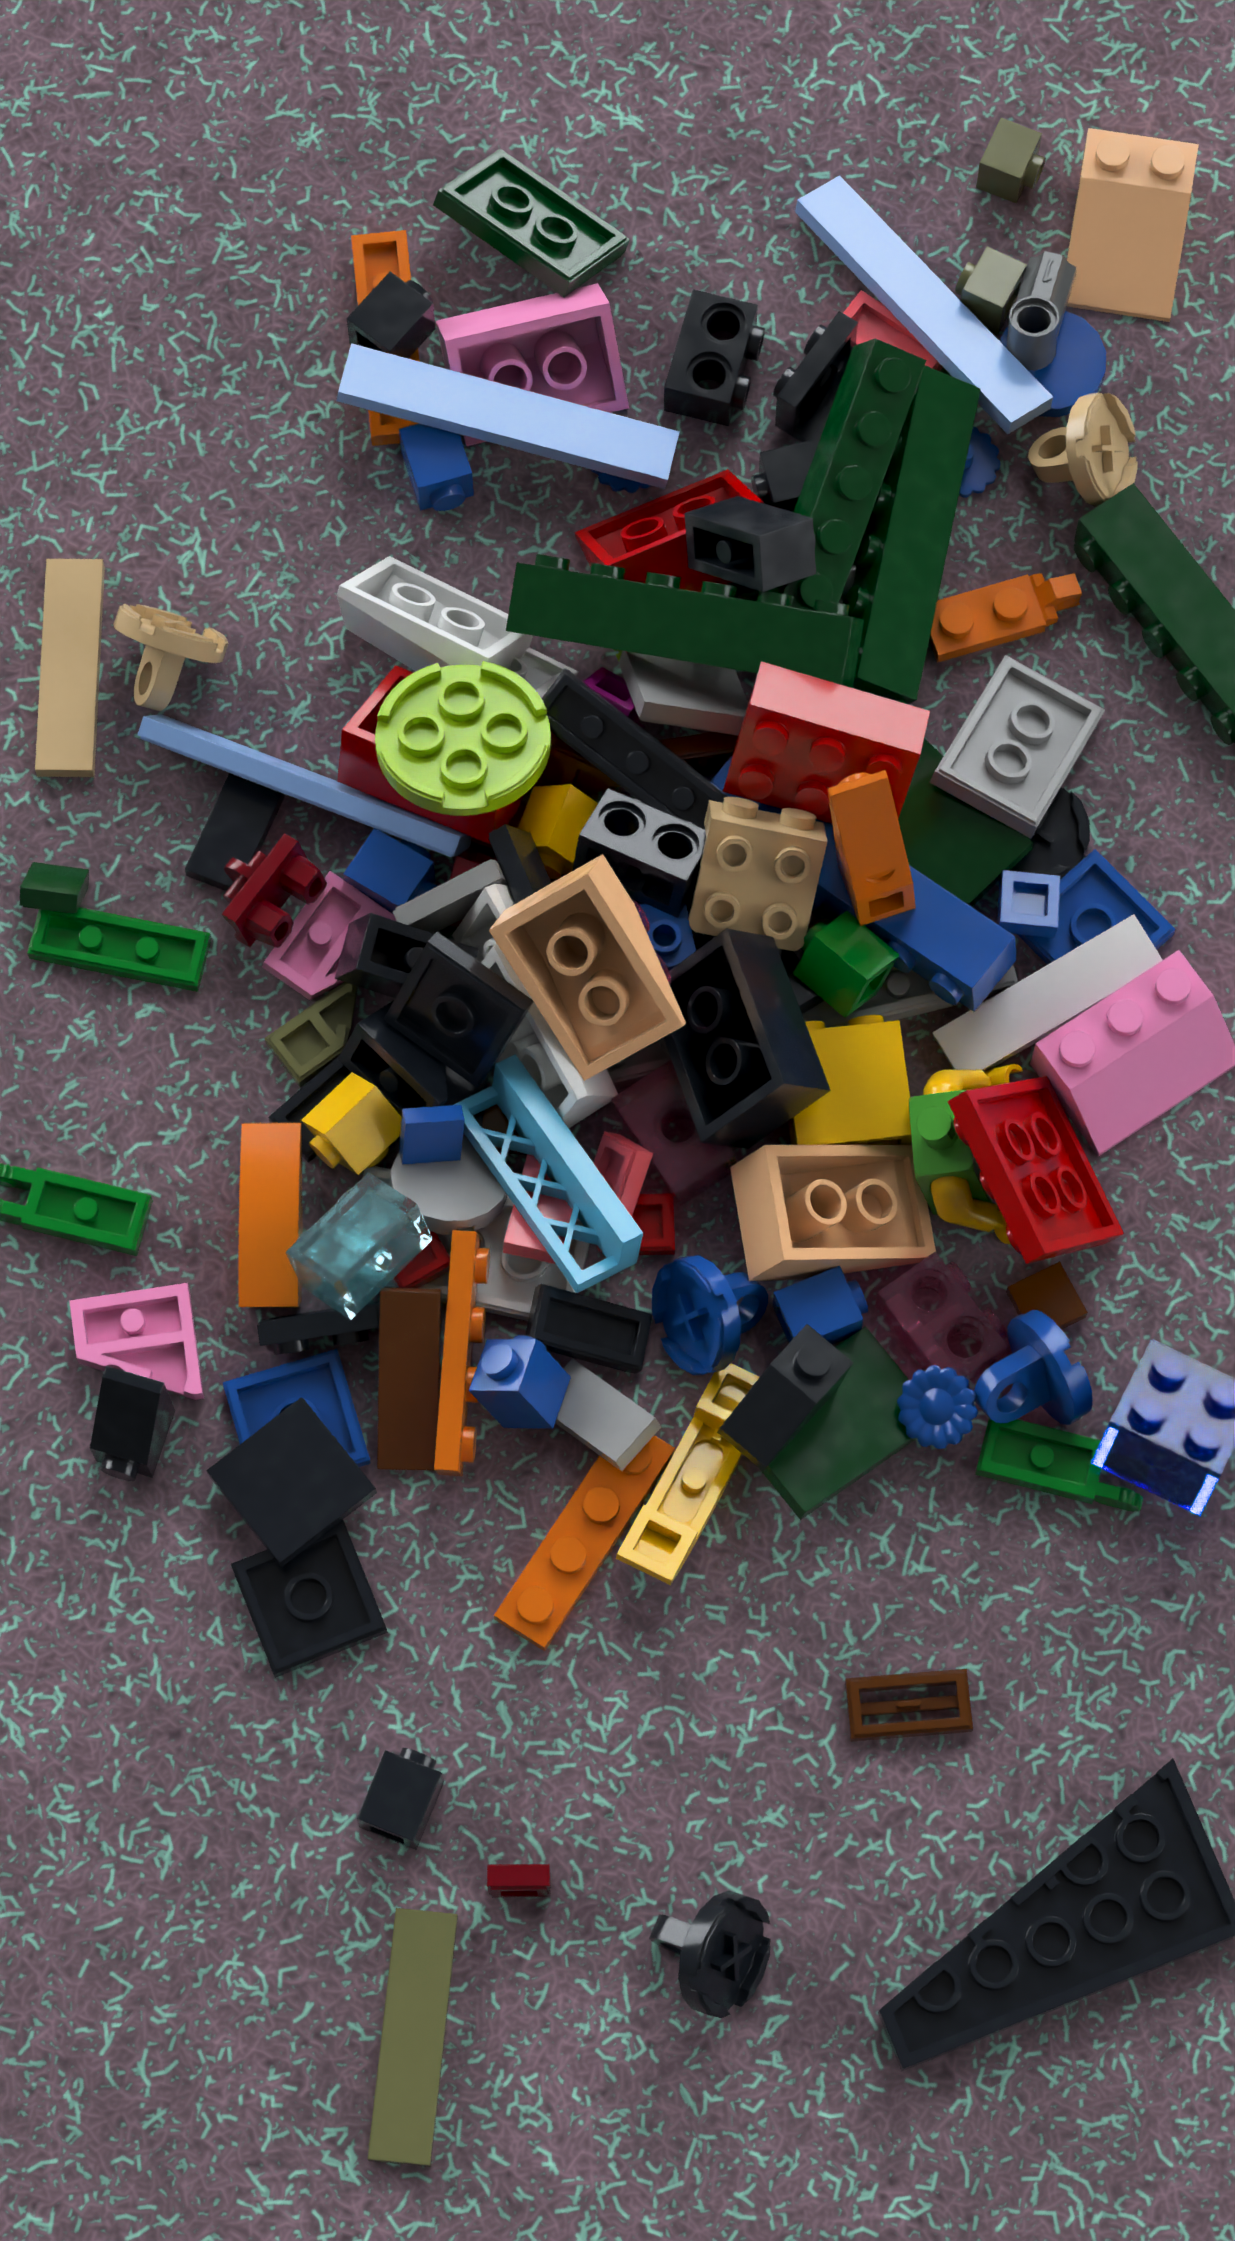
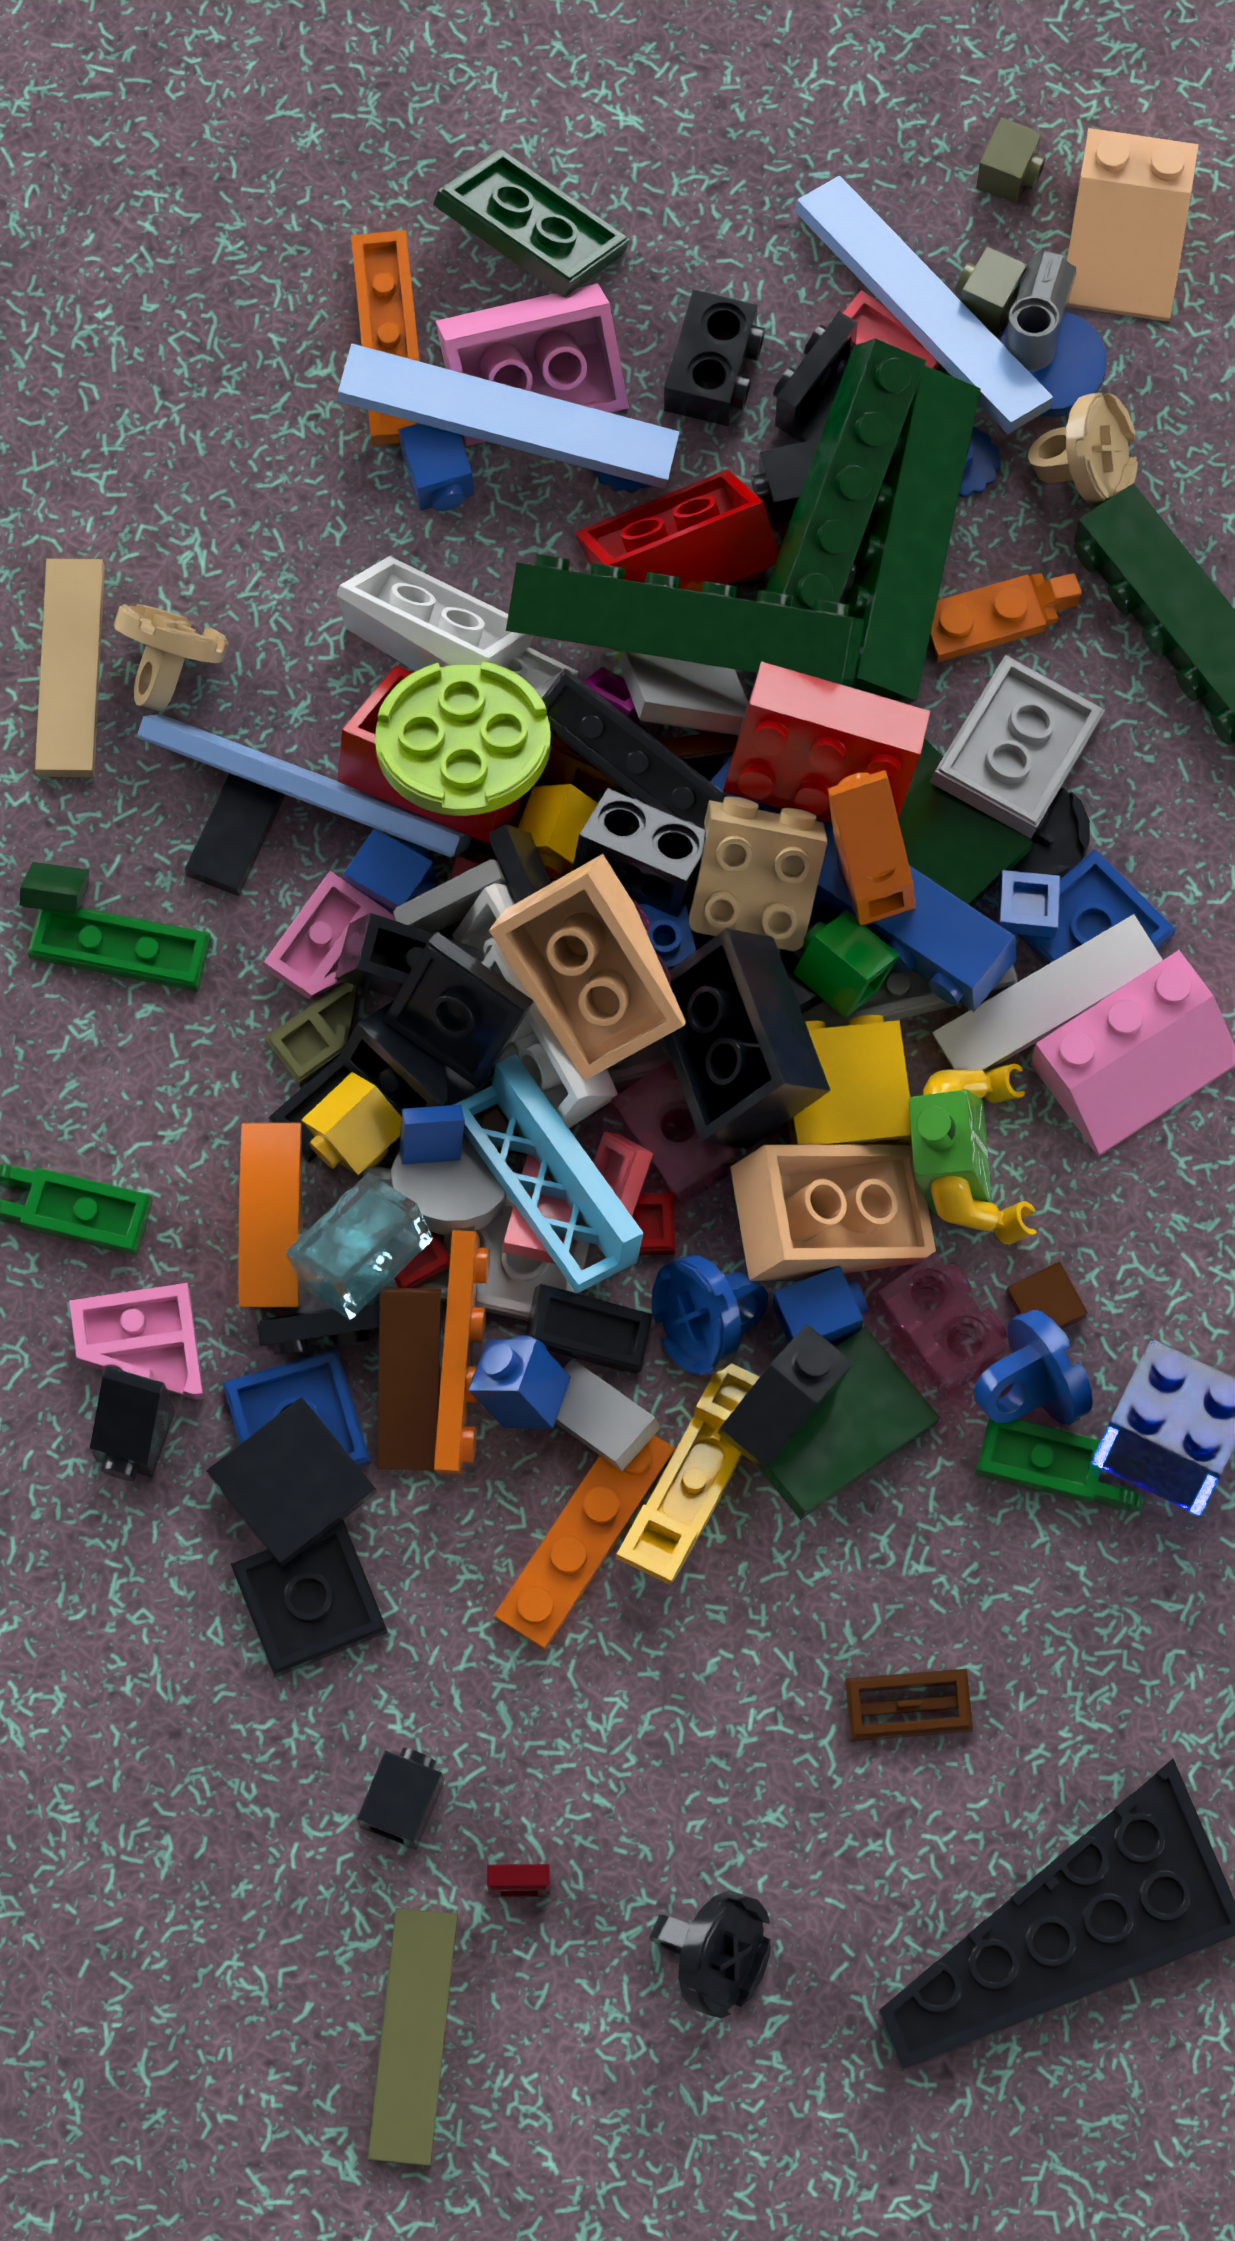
dark red hips [222,833,327,948] -> none
black brick [346,271,436,359] -> none
black brick [685,496,816,592] -> none
blue piece [897,1365,978,1449] -> none
red plate [947,1076,1124,1264] -> none

